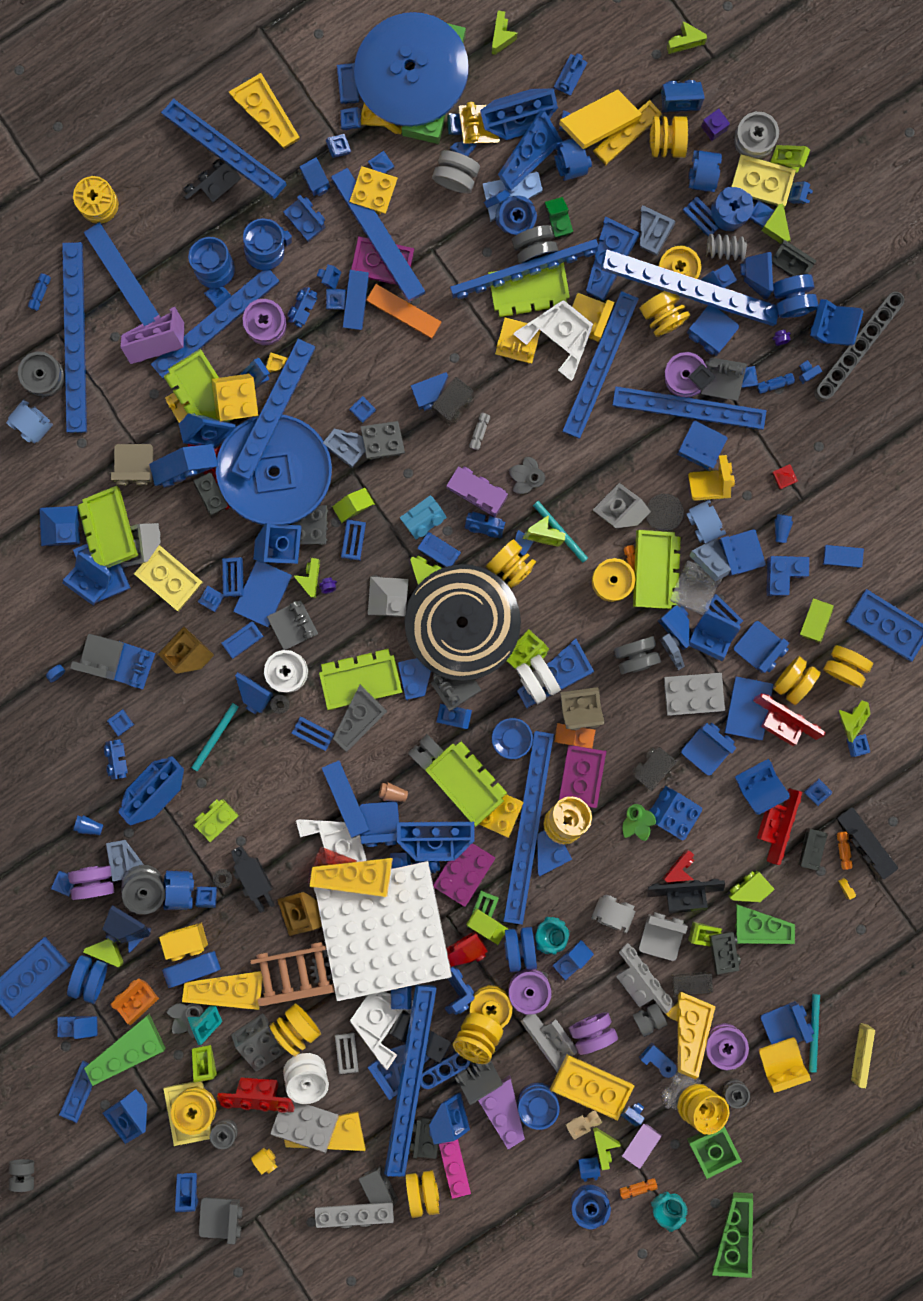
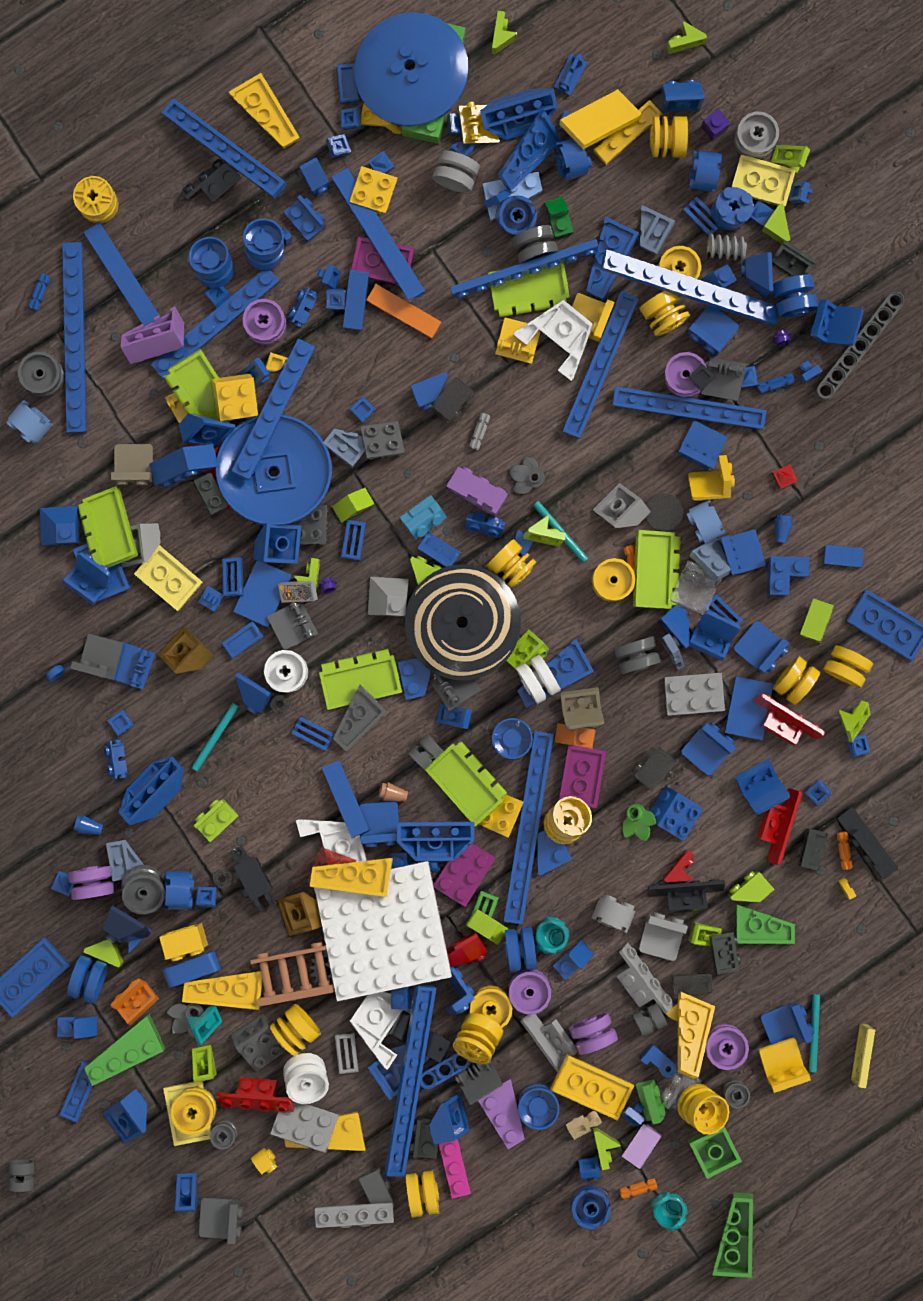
none -> tile [278,581,318,603]
none -> bright green bracket [636,1079,665,1124]

